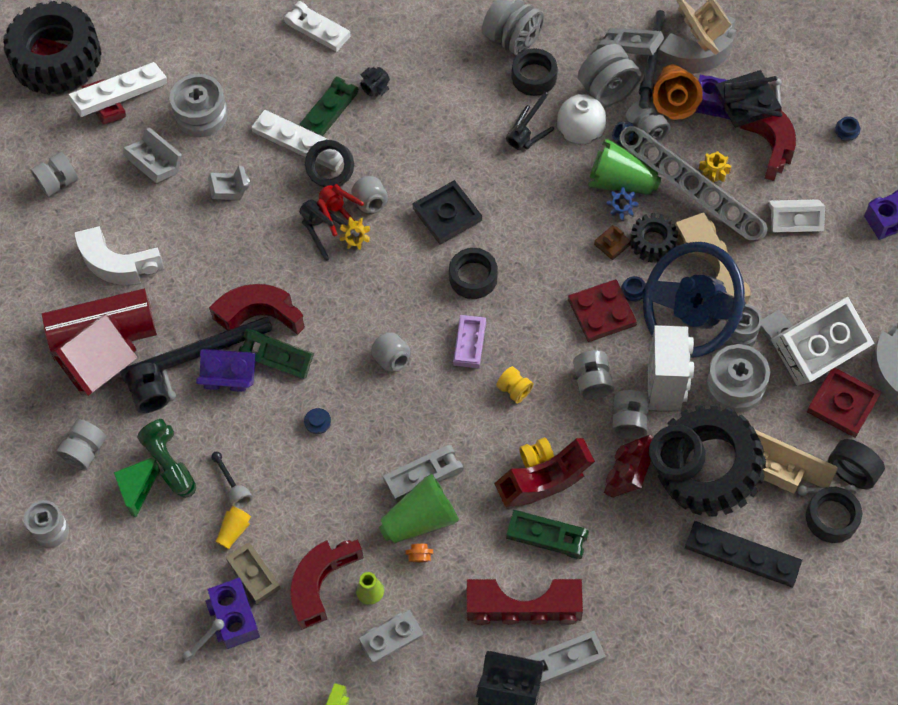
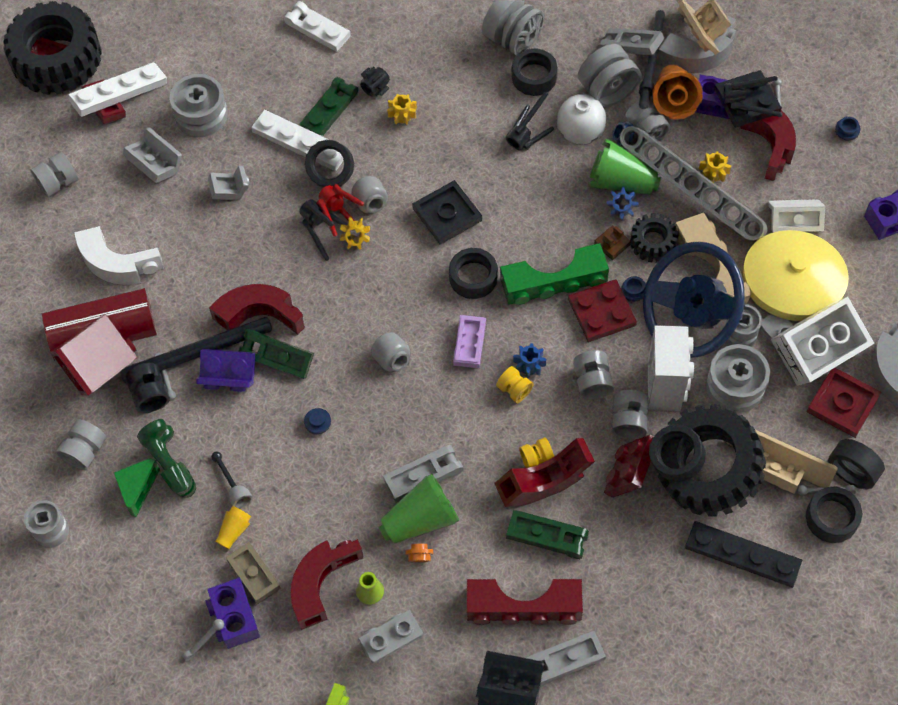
none -> yellow gear [387,94,417,125]
none -> green arch [500,243,609,305]
none -> blue gear [513,343,547,378]
none -> light yellow dish [742,230,848,321]

